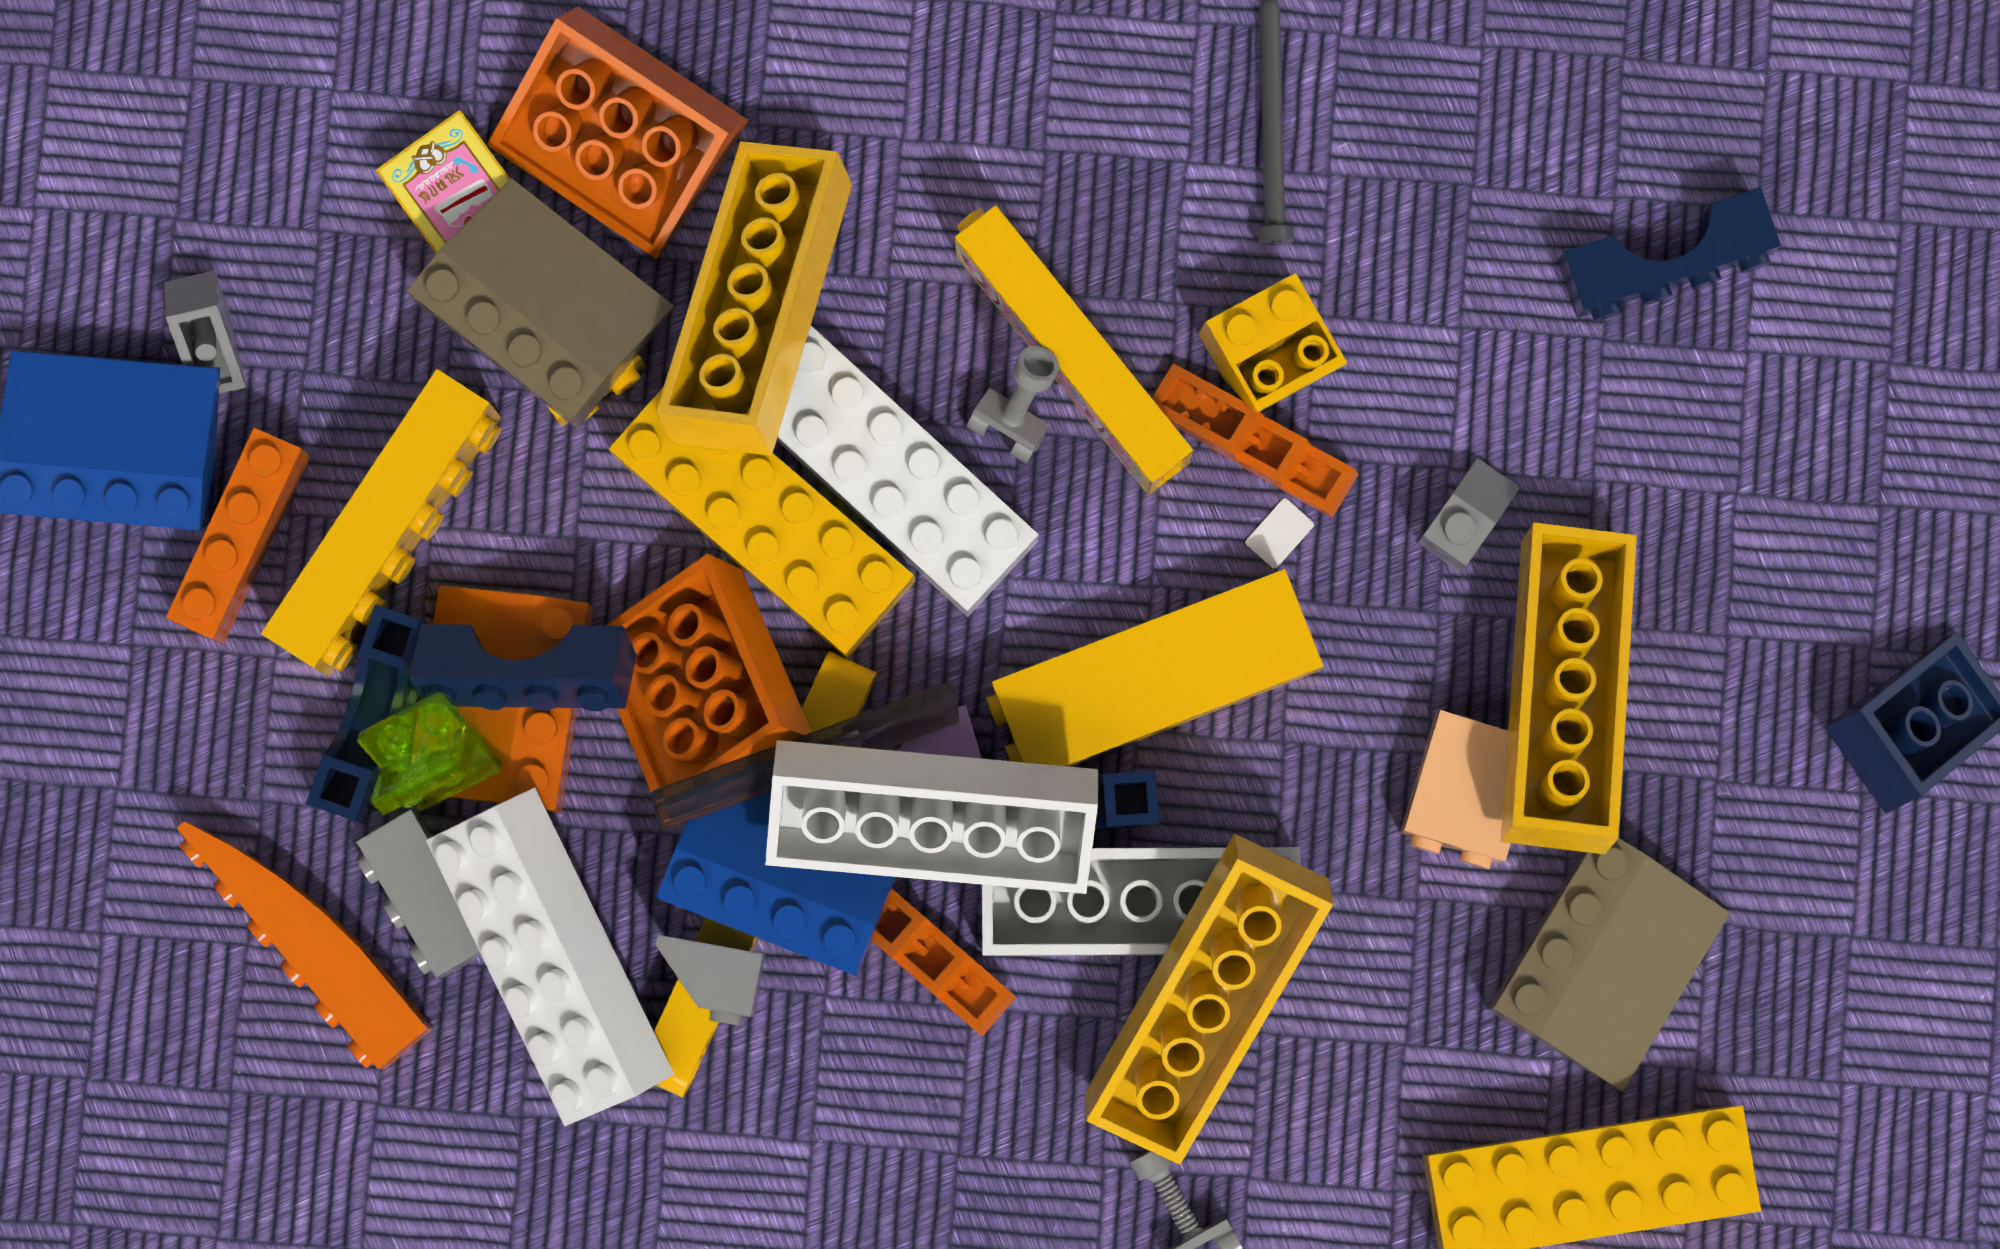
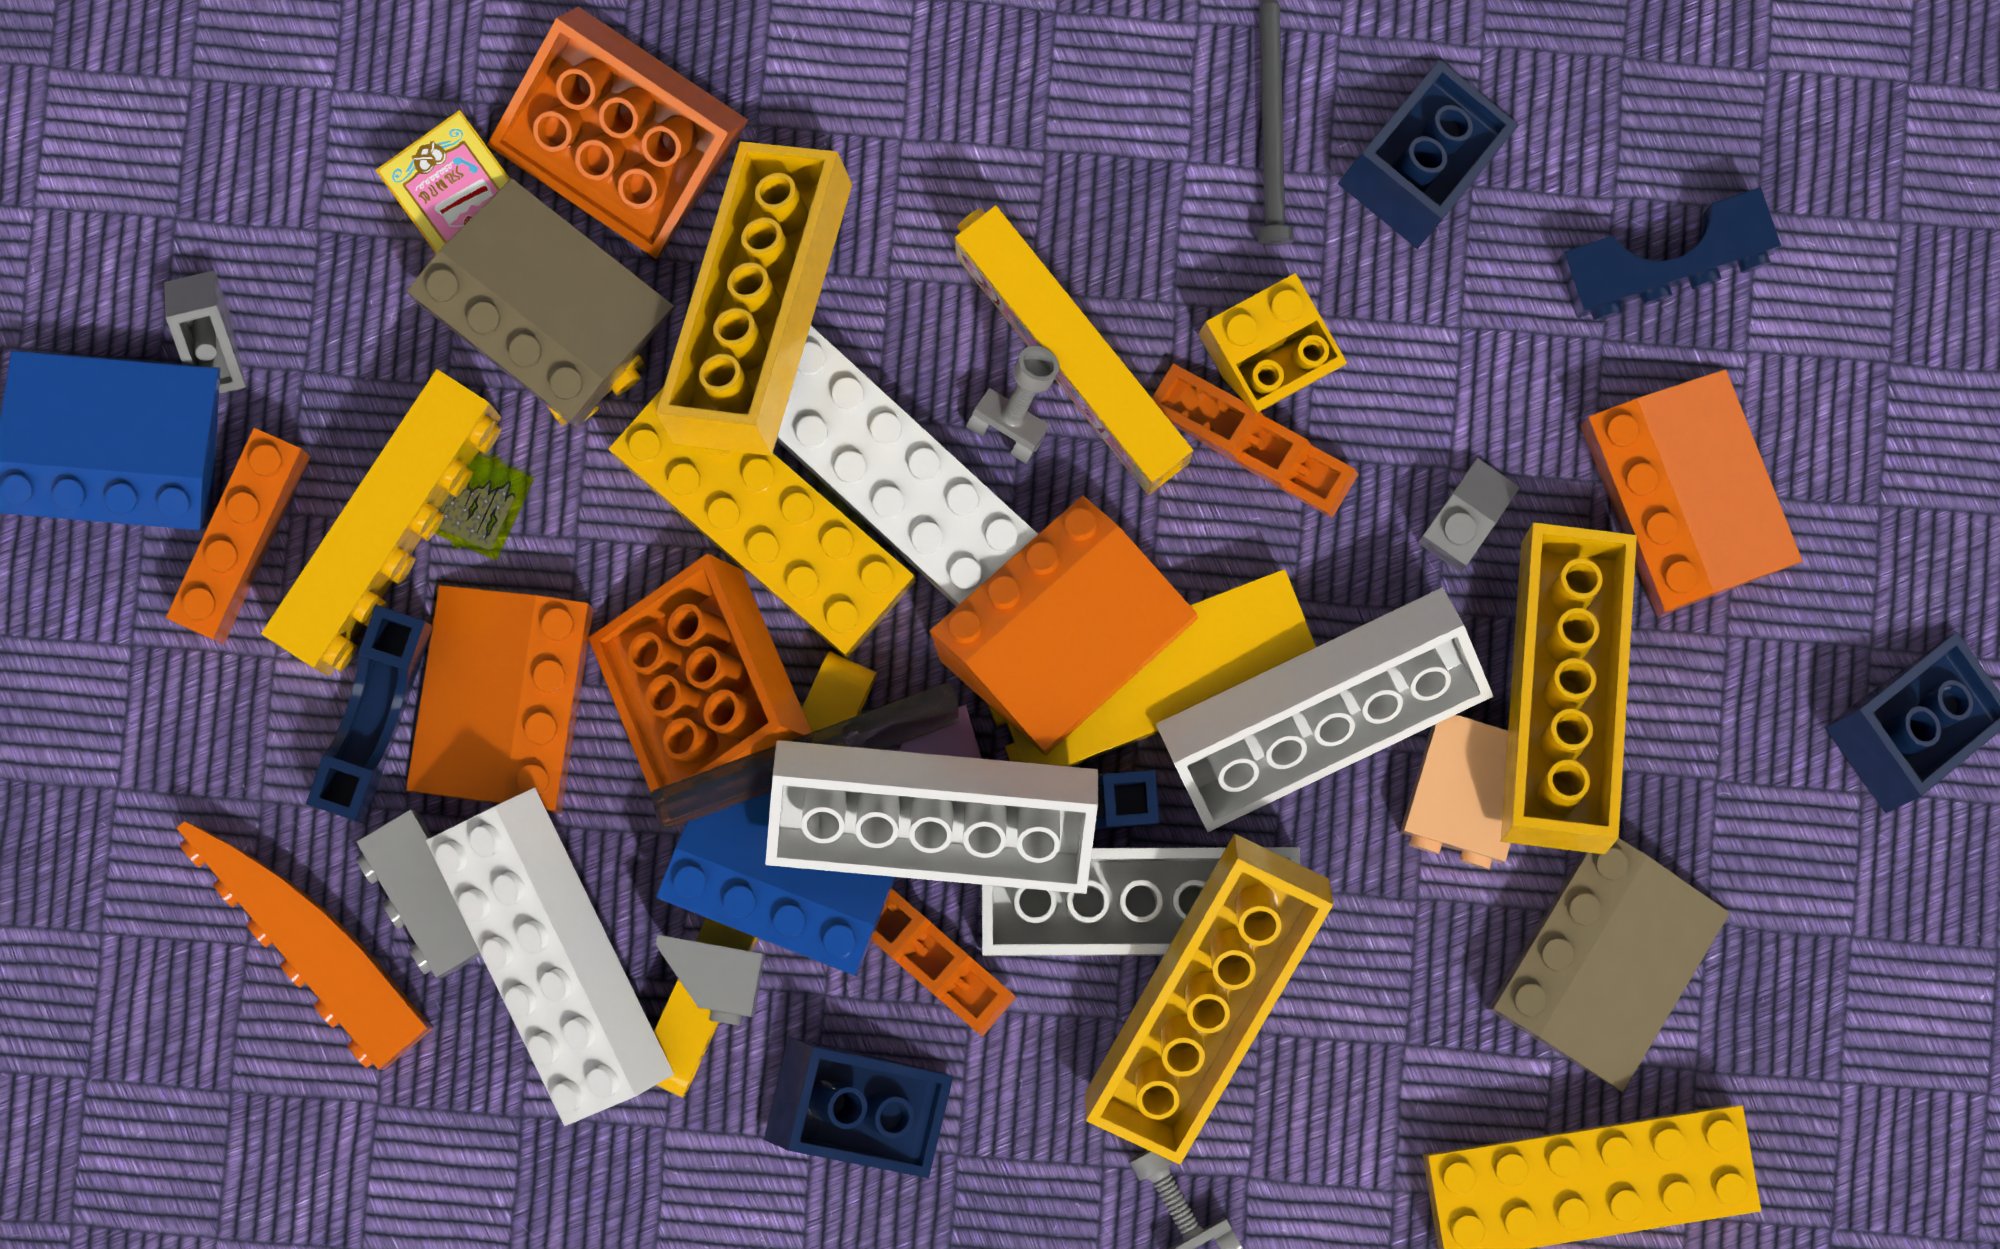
clear neon green bracket [357,692,502,816] -> none
dark blue arch [409,624,637,711] -> none
white sticker [1245,498,1314,569] -> none
none -> piece [435,453,534,561]
none -> dark blue slope [764,1037,953,1178]
none -> orange slope [930,495,1198,756]
none -> white brick [1156,587,1494,832]
none -> dark blue slope [1337,60,1519,249]
none -> orange slope [1580,369,1803,618]

